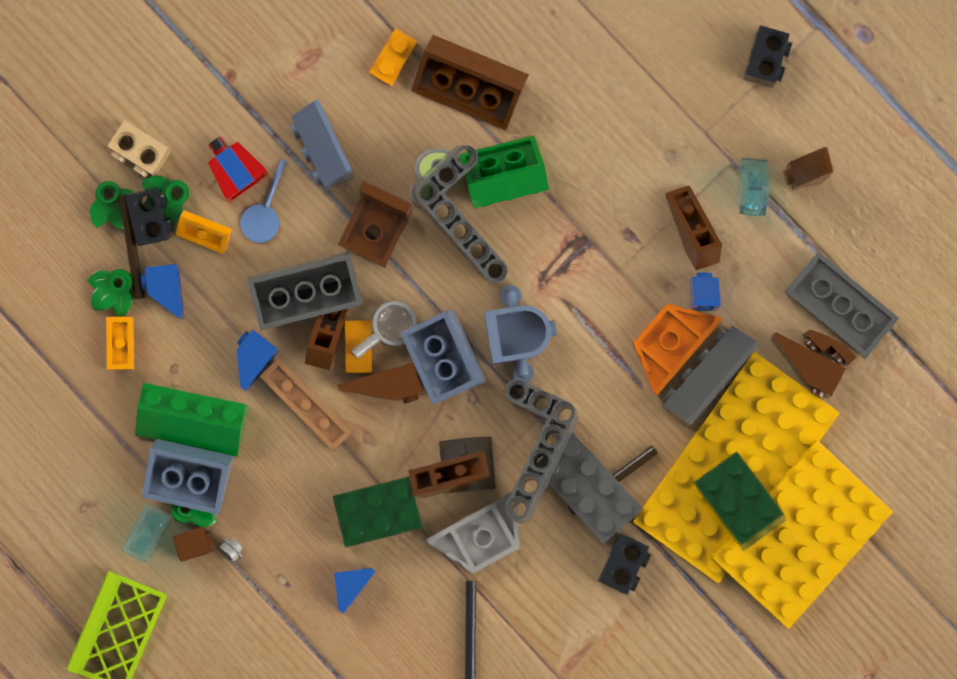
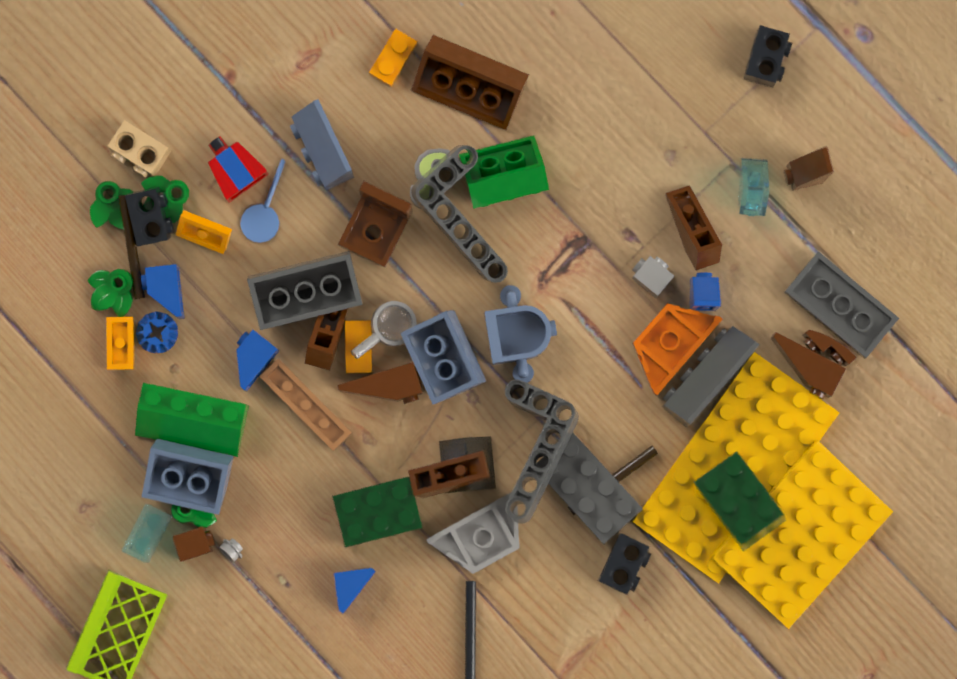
none -> blue gear [136,311,178,354]
none -> light grey brick [632,256,674,298]

